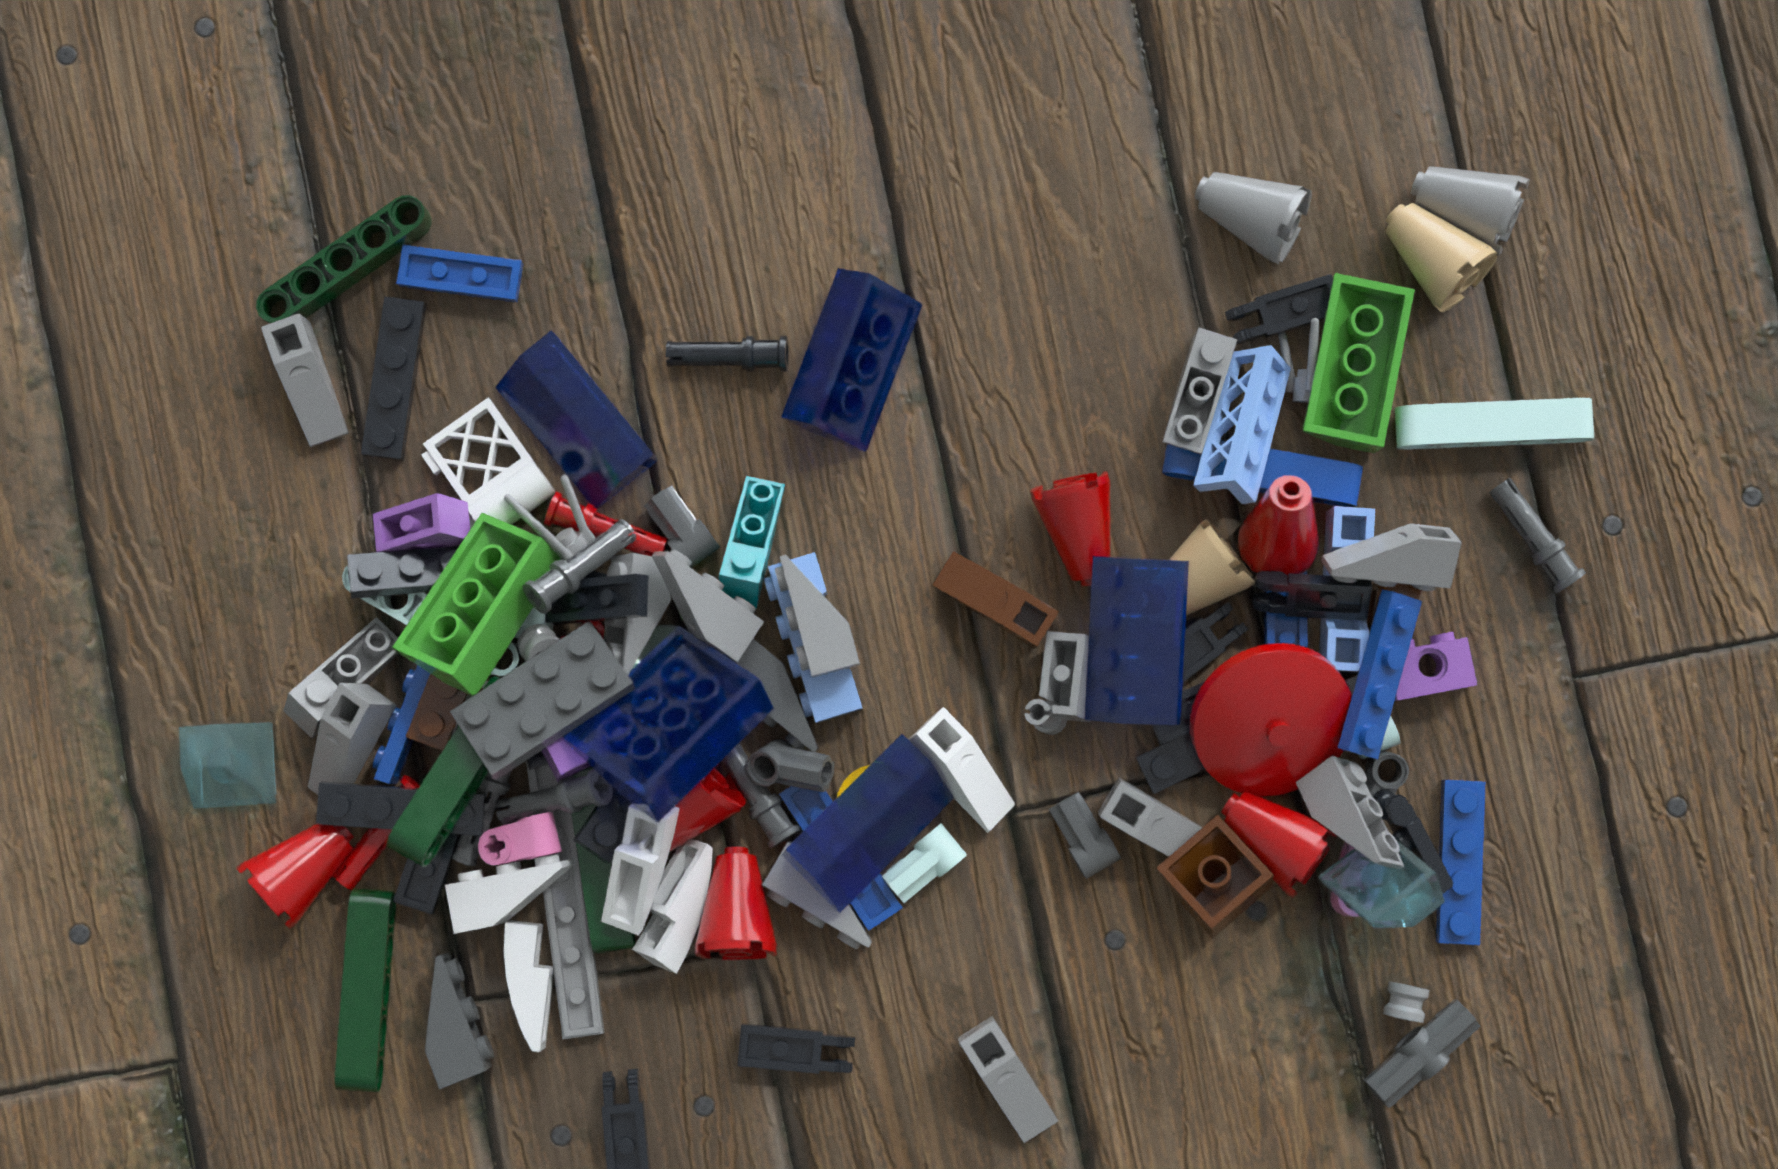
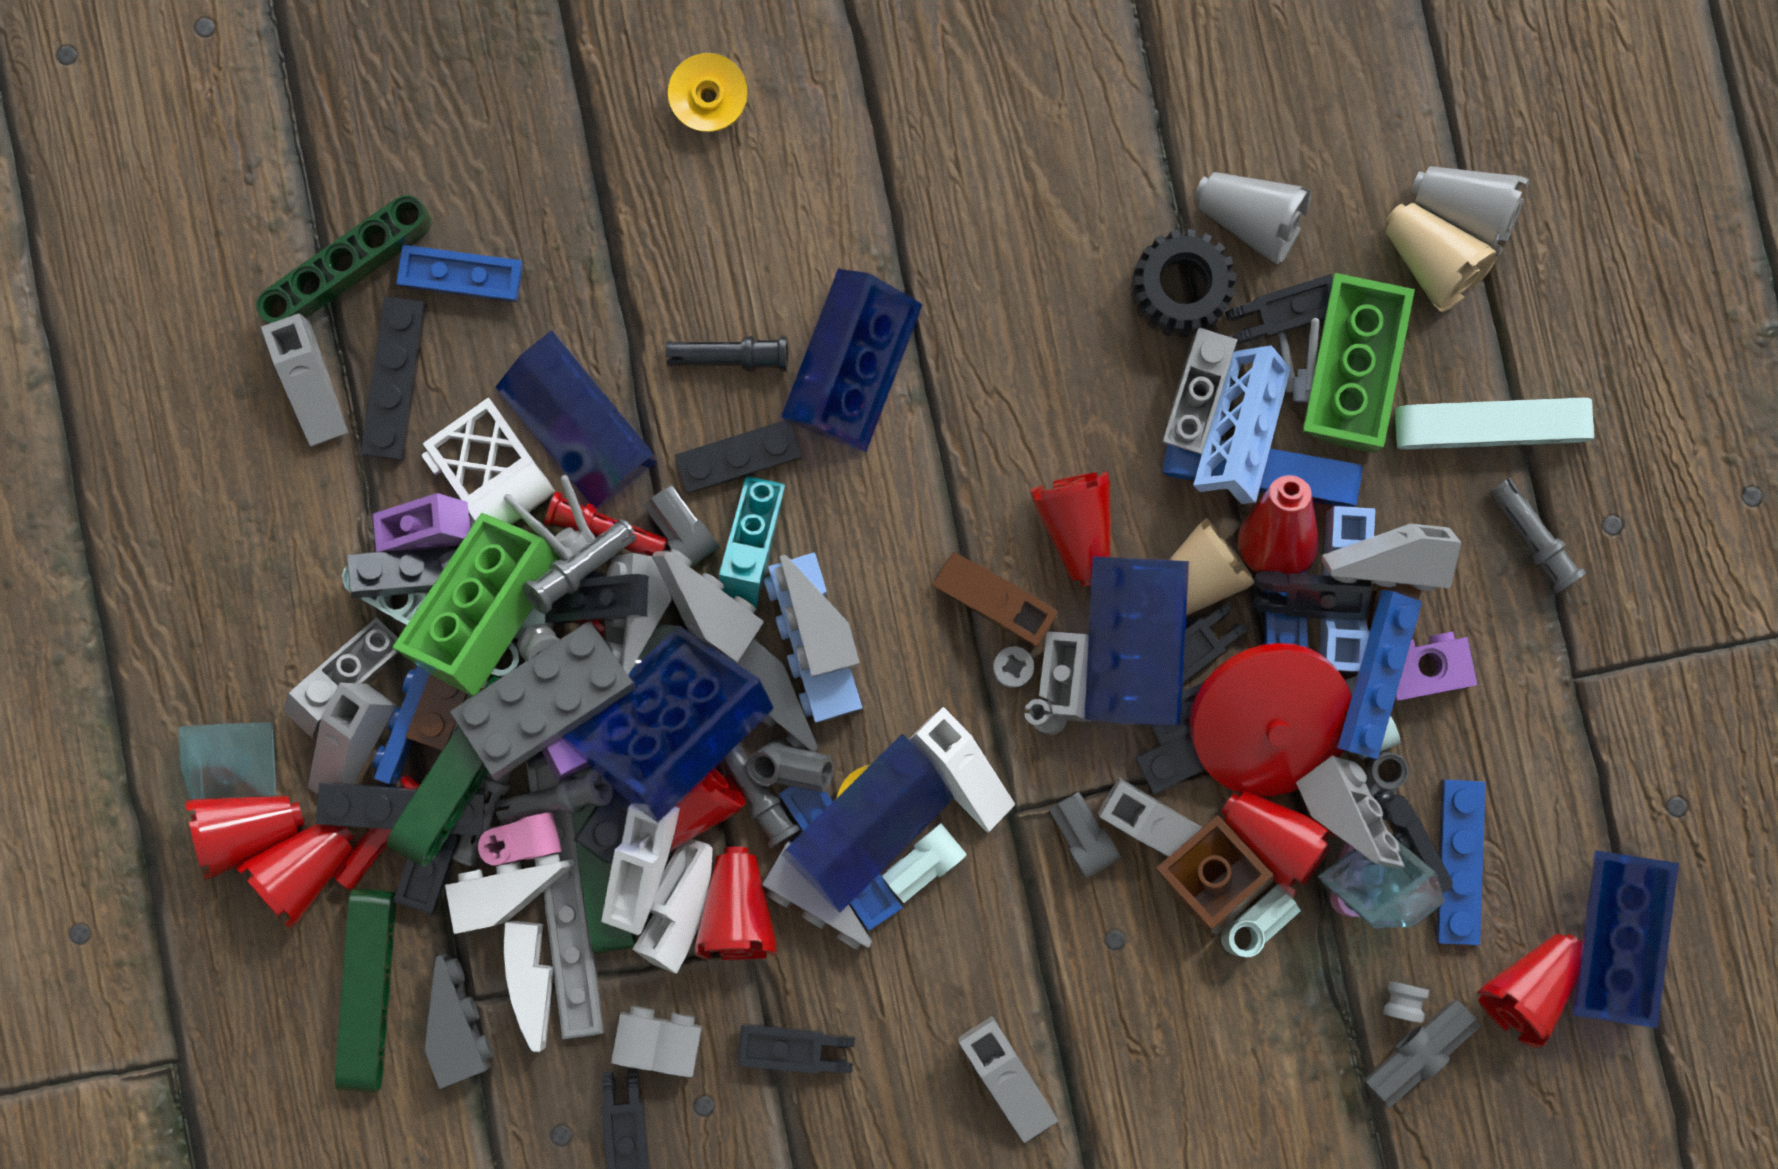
none -> red cone [185,796,304,880]
none -> light grey brick [611,1006,702,1077]
none -> yellow dish [668,53,748,132]
none -> black plate [675,419,802,494]
none -> light grey wheel [993,646,1034,688]
none -> black tyre [1131,229,1236,338]
none -> light aqua piece [1221,884,1301,957]
none -> red cone [1477,934,1588,1048]
none -> clear blue slope [1573,850,1679,1028]

